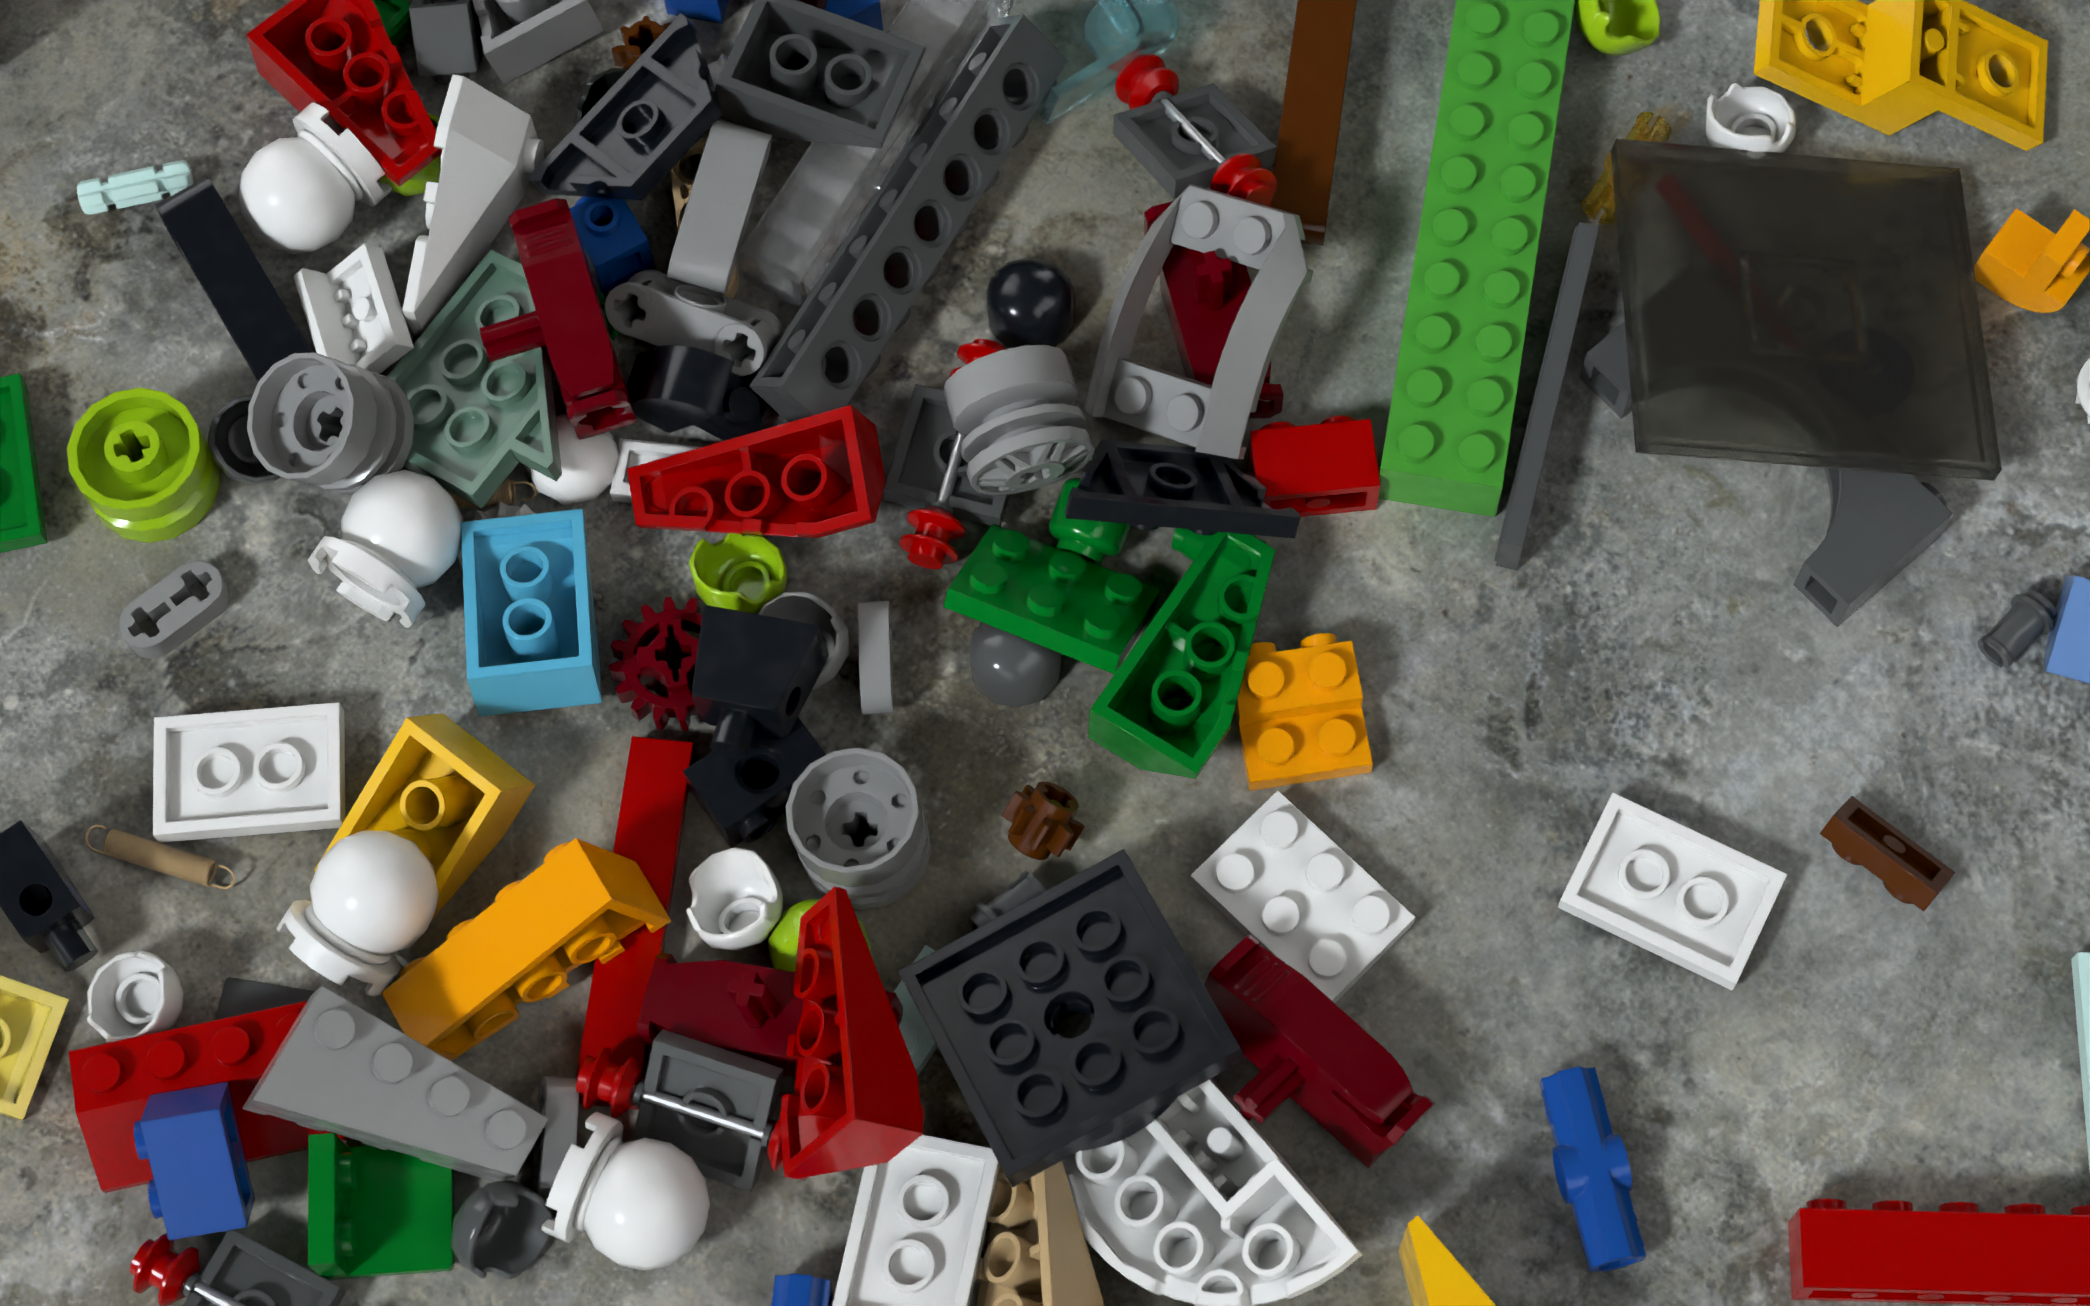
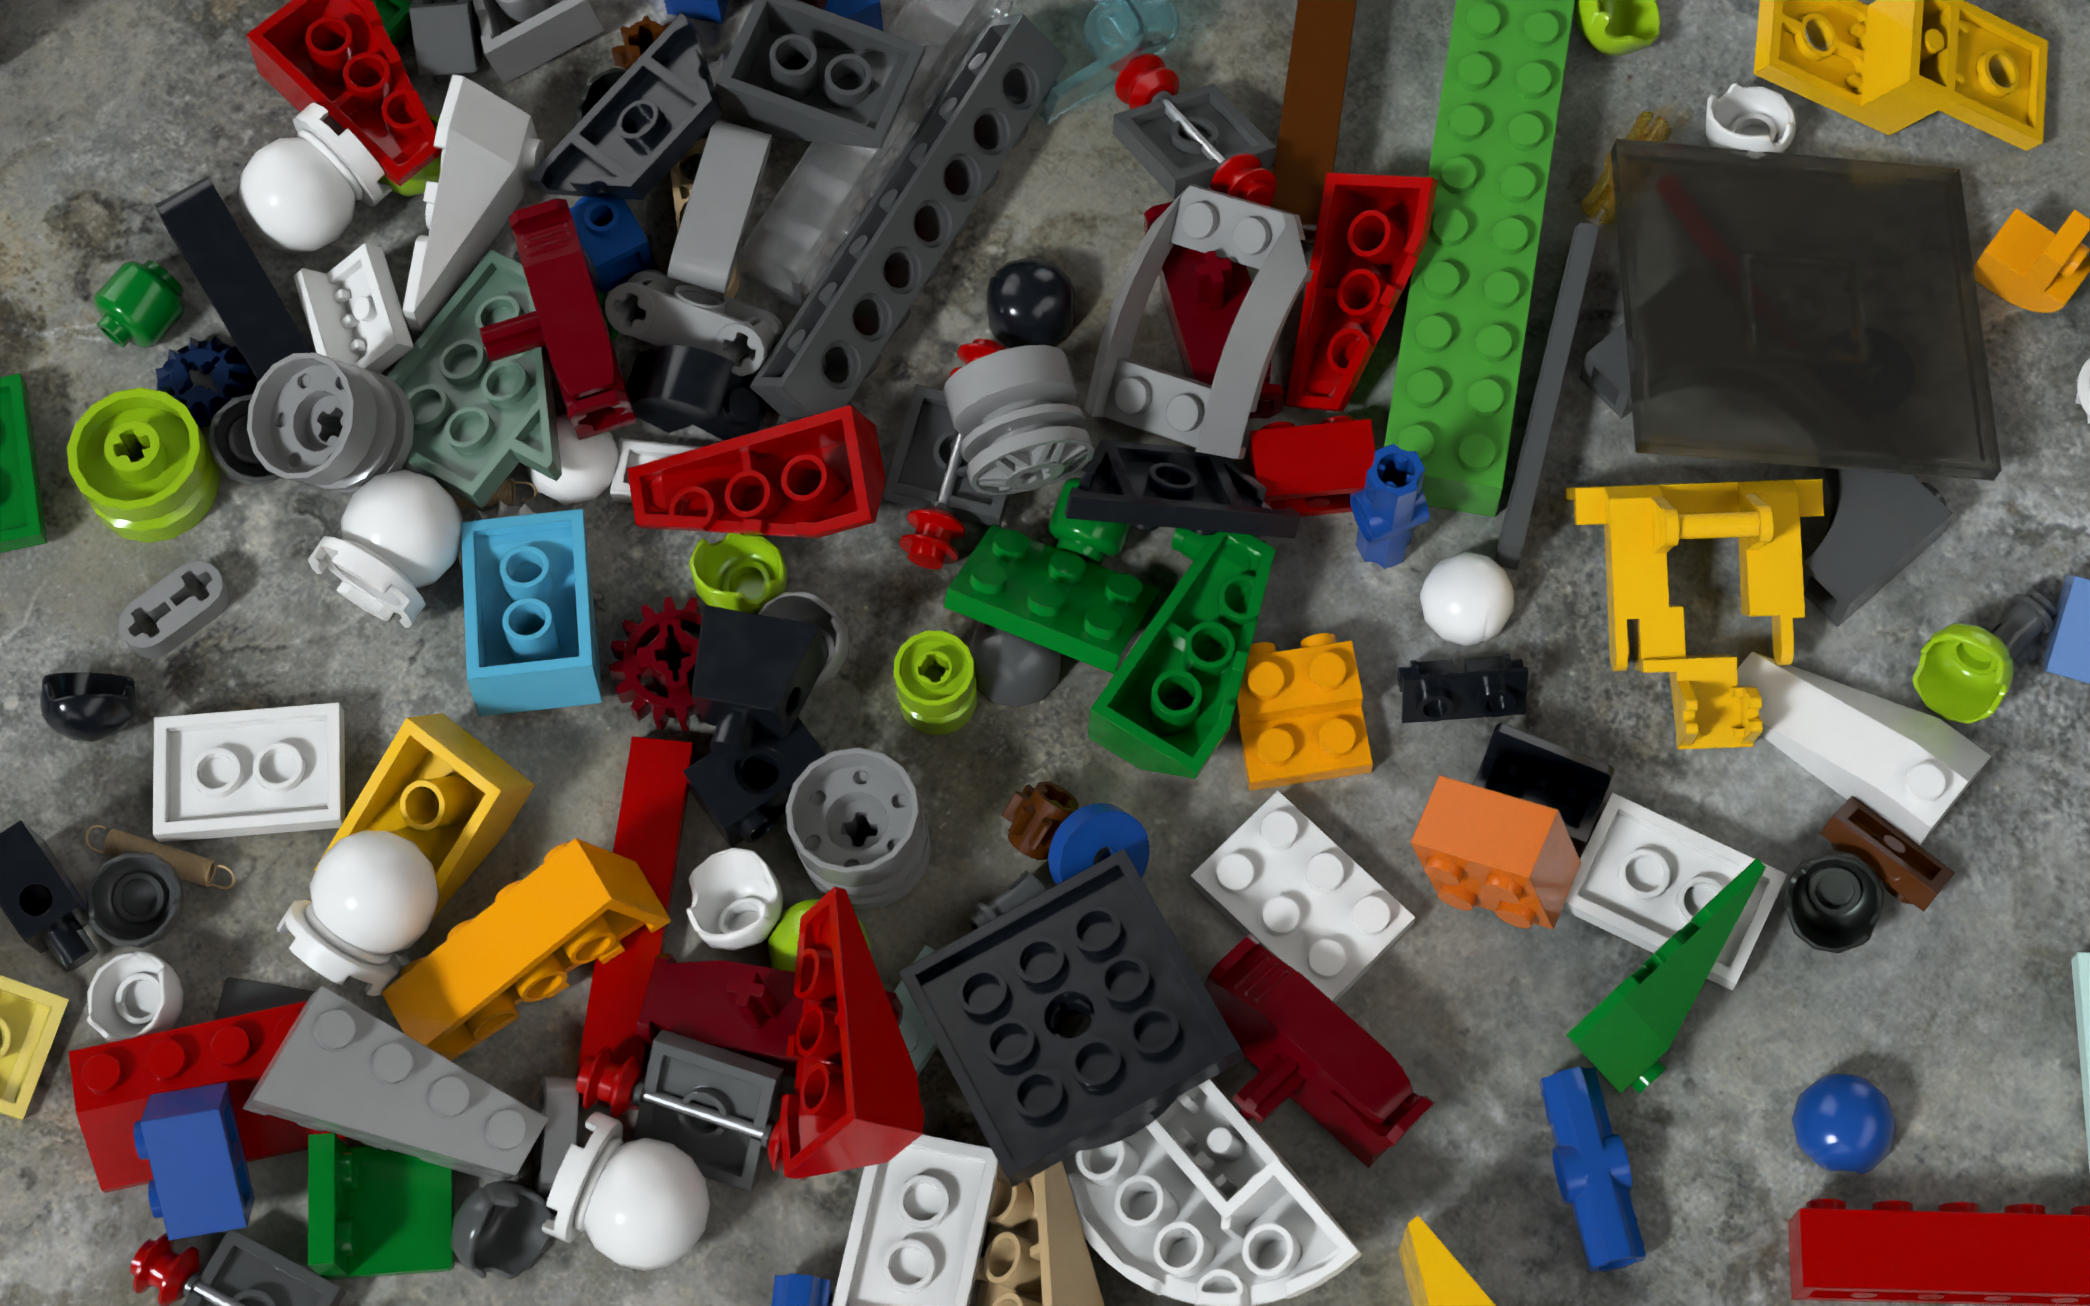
light aqua axle [77,160,194,215] -> none
light grey beam [858,600,894,715] -> none
none -> black hair [40,672,136,742]
none -> dark grey hair [86,852,185,948]
none -> green head [94,260,184,348]
none -> dark blue gear [156,336,252,427]
none -> lime wheel [893,631,977,735]
none -> blue piece [1048,803,1150,885]
none -> red wedge [1285,172,1438,412]
none -> blue piece [1350,444,1430,569]
none -> black hinge [1398,653,1528,723]
none -> orange brick [1410,775,1581,930]
none -> white hair [1420,552,1514,646]
none -> black bracket [1472,723,1615,859]
none -> yellow container [1564,478,1824,750]
none -> green wedge [1566,858,1766,1094]
none -> white wedge [1737,652,1991,846]
none -> pearl dark grey hair [1785,849,1884,954]
none -> blue hair [1792,1074,1896,1174]
none -> lime hair [1912,623,2014,724]

